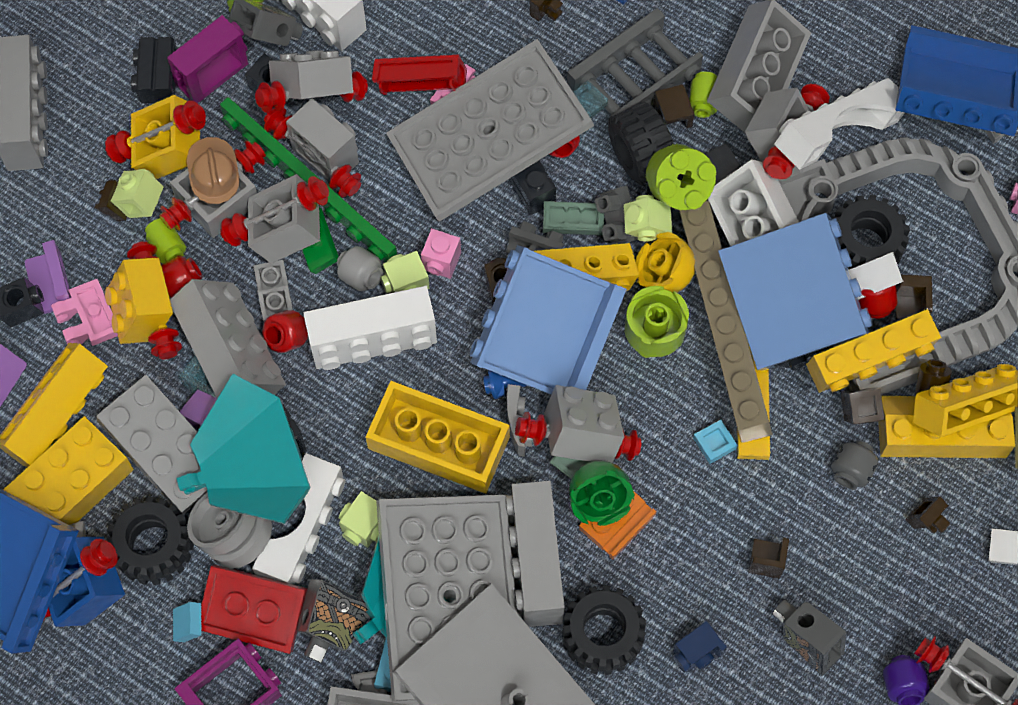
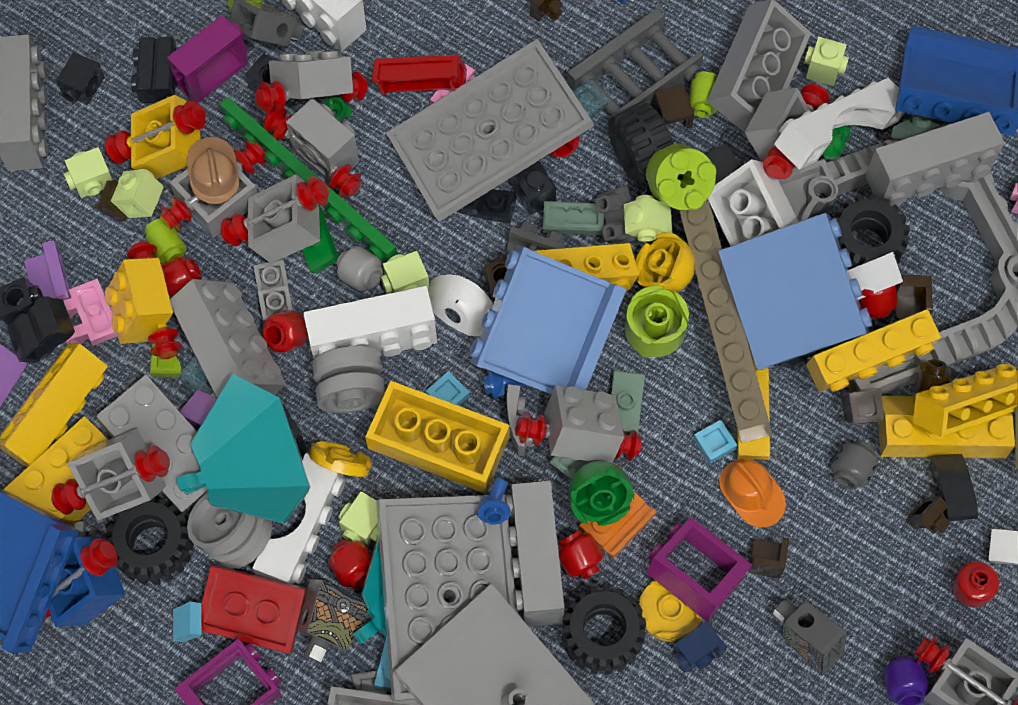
bright pink brick [421,228,461,279] -> none
none -> black brick [7,296,75,363]
none -> light grey brick [51,429,170,521]
none -> black brick [56,52,105,105]
none -> yellowish green brick [64,147,112,198]
none -> lime tile [150,344,183,377]
none -> yellow tile [308,441,373,477]
none -> light grey wheel [312,346,385,413]
none -> green plate [323,96,352,123]
none -> red head [328,540,372,590]
none -> medium azure tile [426,371,470,406]
none -> white piece [429,274,493,336]
none -> black slope [456,189,517,223]
none -> blue plate [478,478,510,525]
none -> red head [558,530,604,580]
none -> sand green plate [611,371,645,435]
none -> yellow tile [639,580,702,642]
none -> magenta window [646,517,752,621]
none -> orange piece [719,459,786,528]
none -> yellowish green brick [804,36,849,86]
none -> green plate [823,125,851,160]
none -> light grey brick [865,112,1005,206]
none -> sand green plate [891,115,948,140]
none -> black slope [929,454,979,522]
none -> red head [952,561,1000,608]

